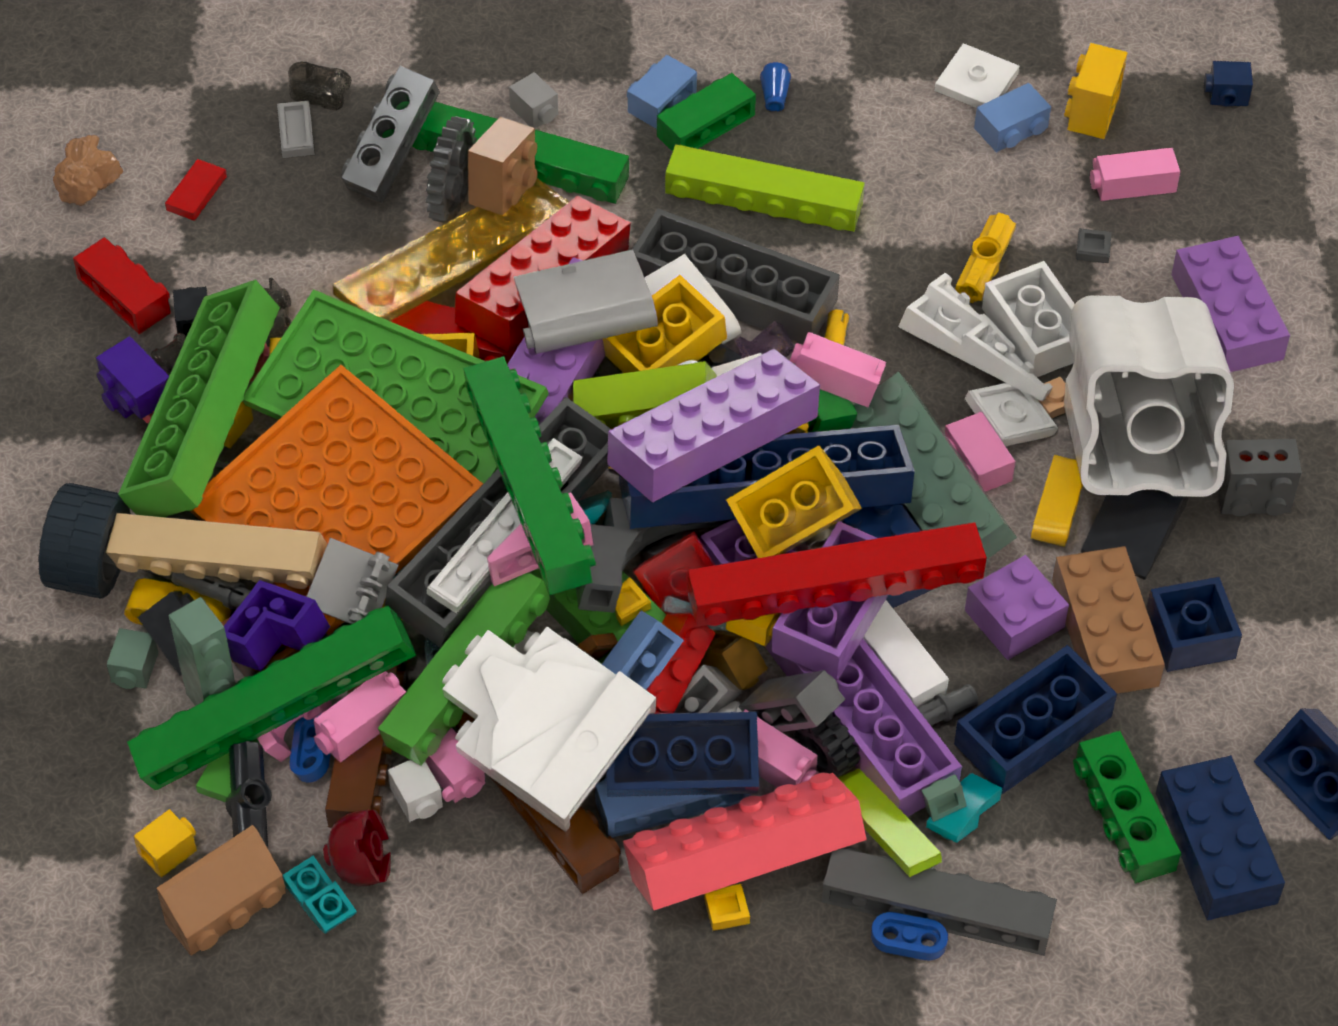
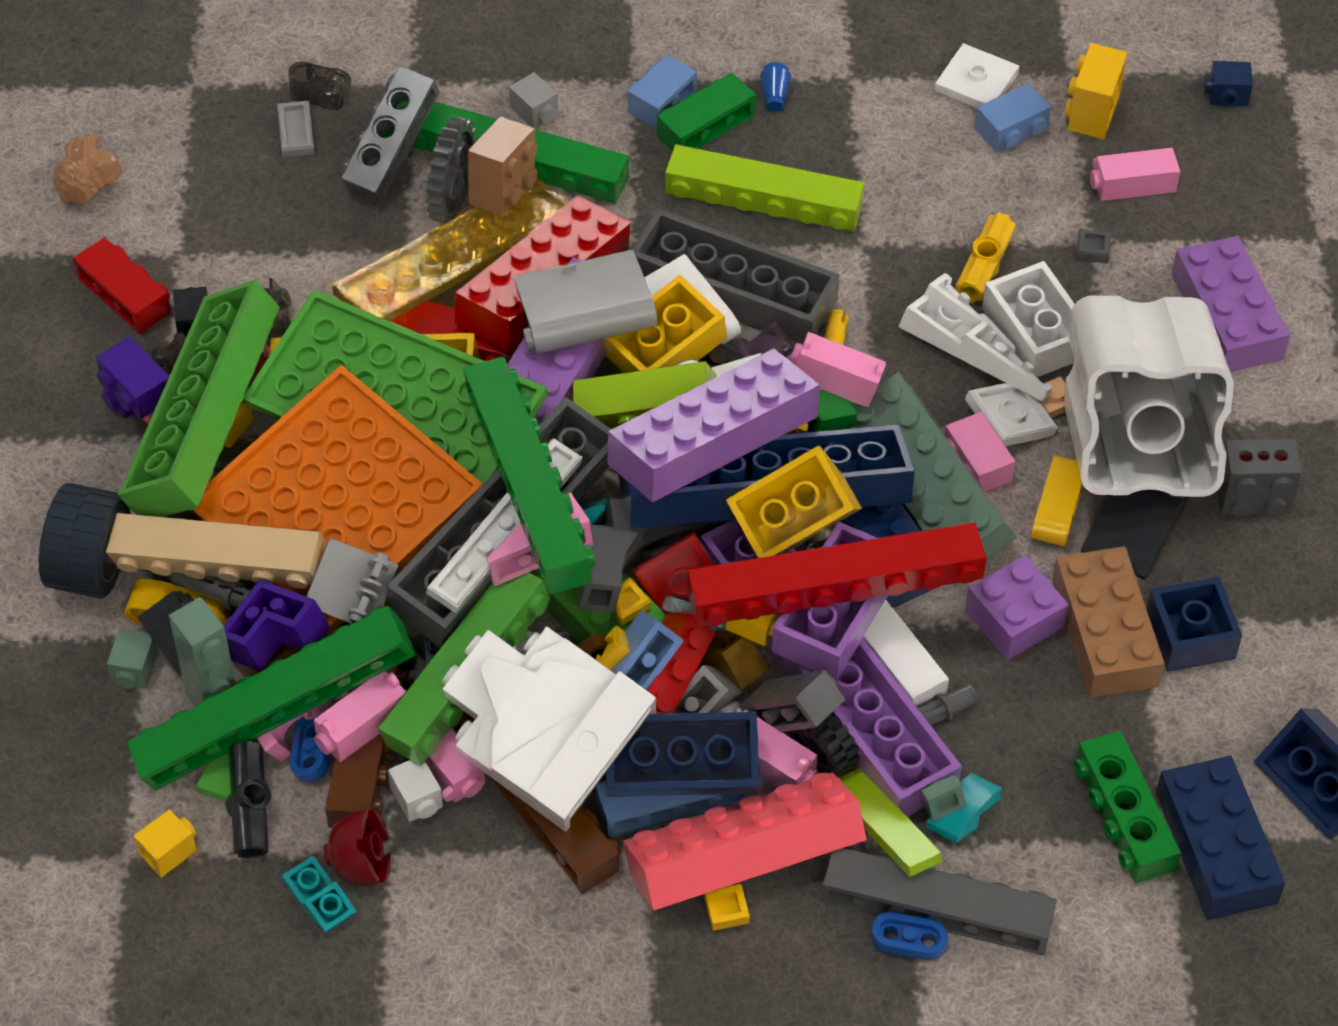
medium nougat slope [156,825,286,956] -> none
red tile [165,159,227,221] -> none
dark blue brick [954,645,1117,794] -> none
none -> yellow tile [596,625,630,670]

